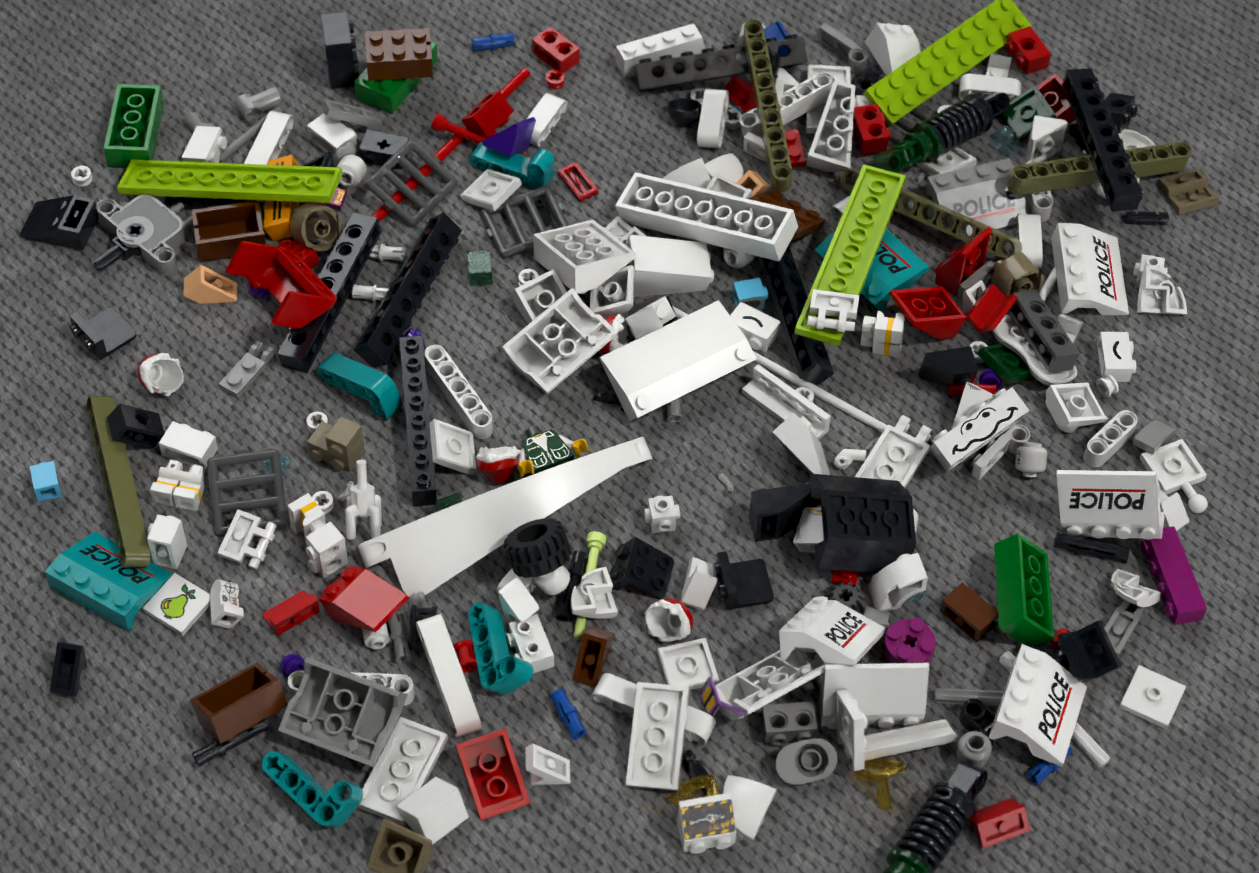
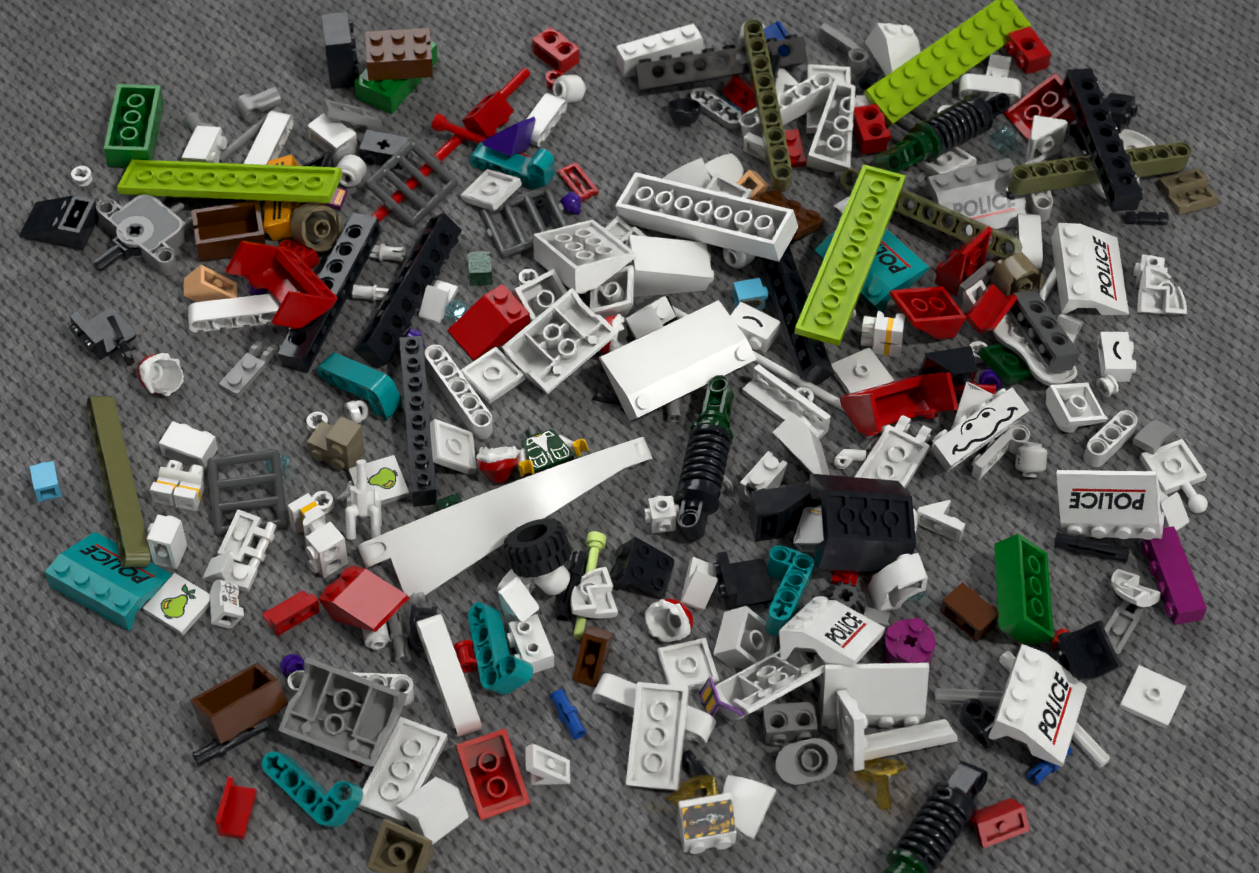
black slope [50,641,87,696] -> none
black brick [107,403,165,449] -> none
blue pin [471,32,515,52] -> none
white beam [697,89,729,148] -> none
white plate [807,289,859,332] -> none
light grey head [956,731,992,768] -> none
tile [1002,85,1057,142] -> none
none -> black piece [107,315,136,365]
none -> white beam [188,294,281,332]
none -> white slope [202,552,258,592]
none -> red panel [215,776,257,839]
none -> white tile [344,400,368,424]
none -> white tile [349,455,410,505]
none -> white slope [419,280,458,324]
none -> clear light blue plate [446,300,468,322]
none -> red slope [447,284,530,361]
none -> white plate [460,347,526,404]
none -> white head [553,74,586,103]
none -> dark purple plate [559,191,581,215]
none -> black piece [674,375,734,541]
none -> white slope [713,606,777,669]
none -> white brick [739,451,788,504]
none -> teal beam [765,545,814,637]
none -> white plate [831,347,894,394]
none -> red windscreen [839,372,958,437]
none -> white slope [917,500,965,543]

